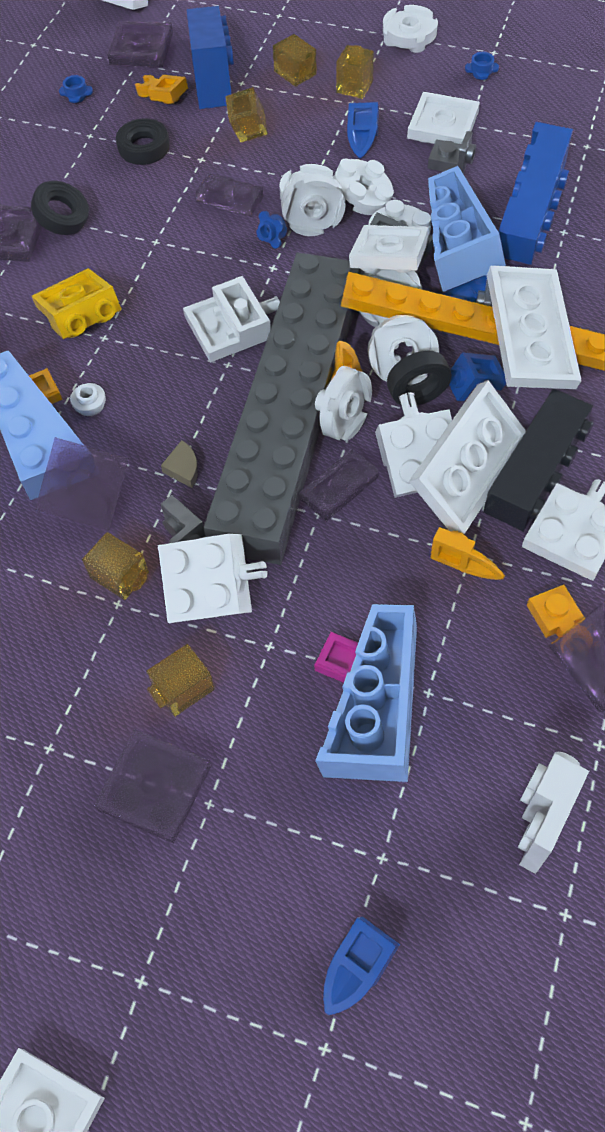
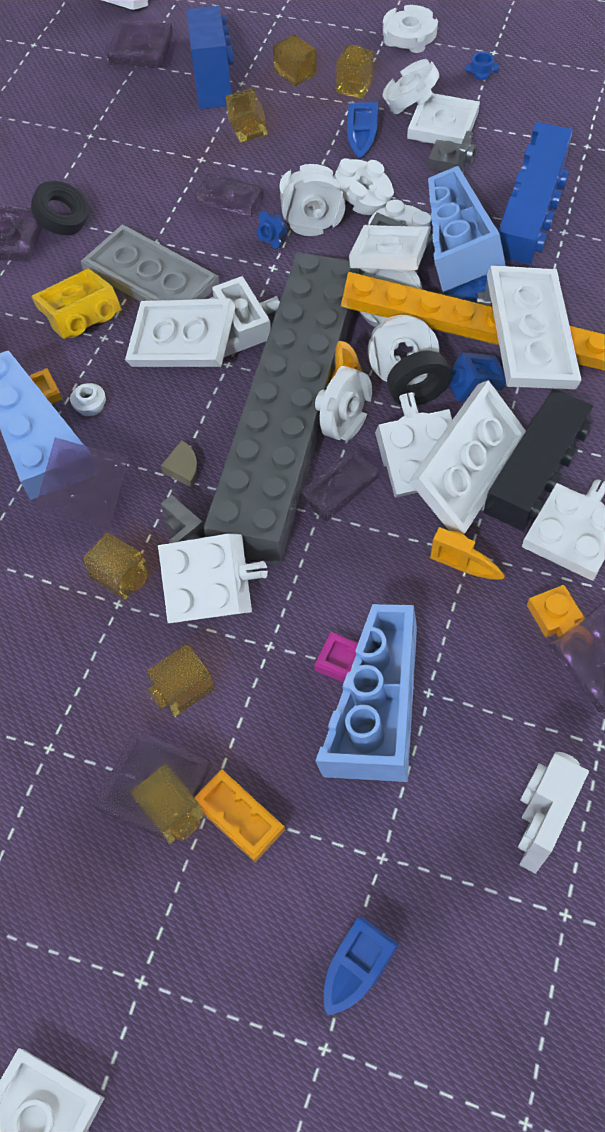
blue plate [59,75,93,103] -> none
black tyre [116,118,170,165] -> none
light orange plate [135,75,188,104] -> none
none -> light grey tile [81,224,220,302]
none -> white plate [125,298,236,367]
none -> clear yellow brick [130,764,204,845]
none -> light orange plate [191,769,285,863]
none -> white plate [383,59,439,114]

